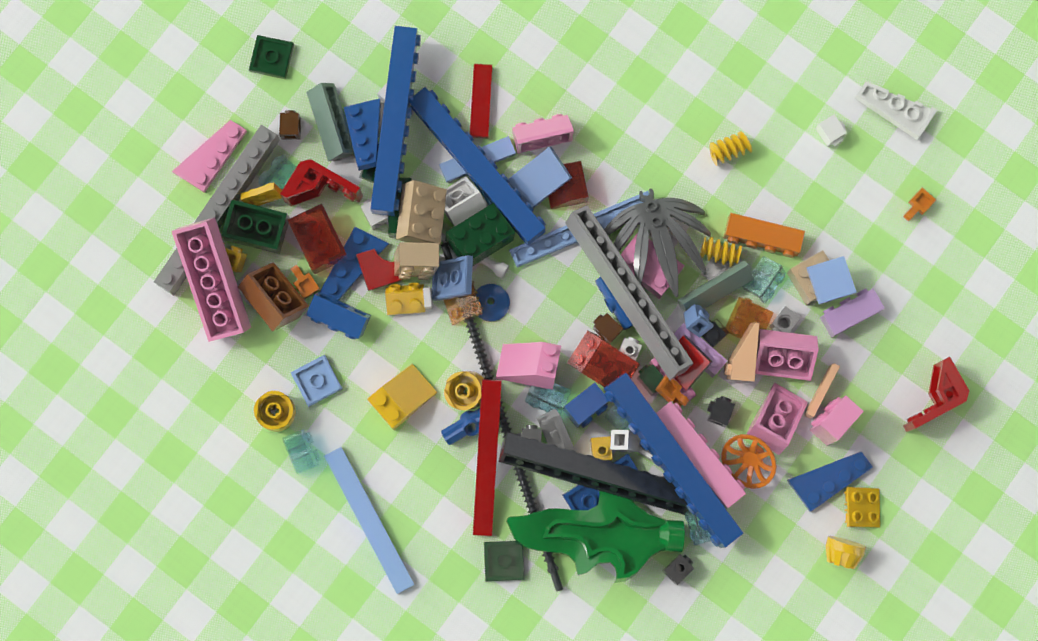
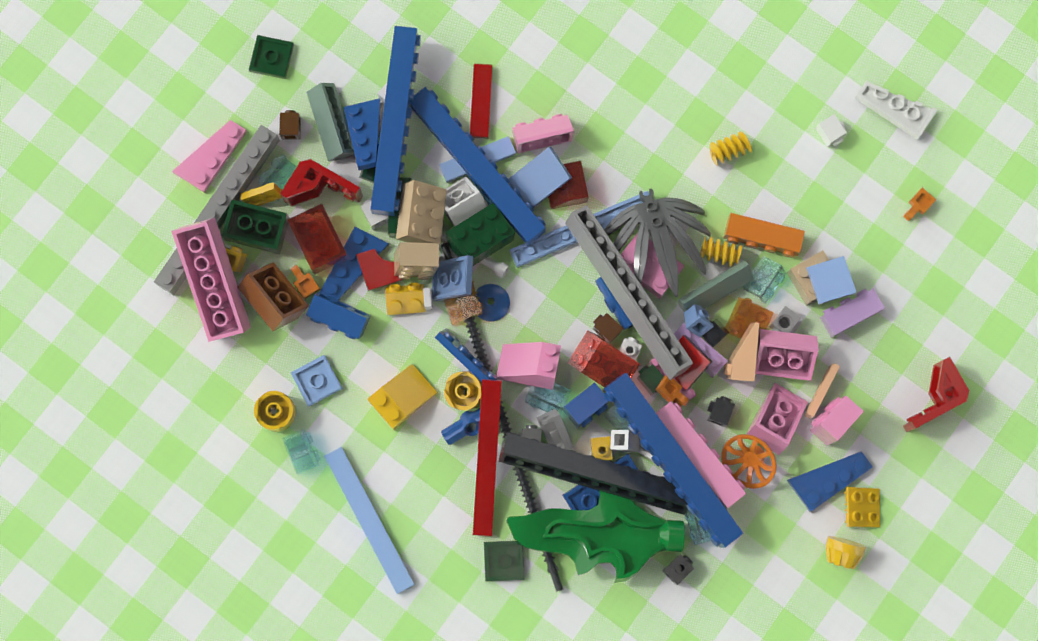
none -> blue wing [434,328,498,382]

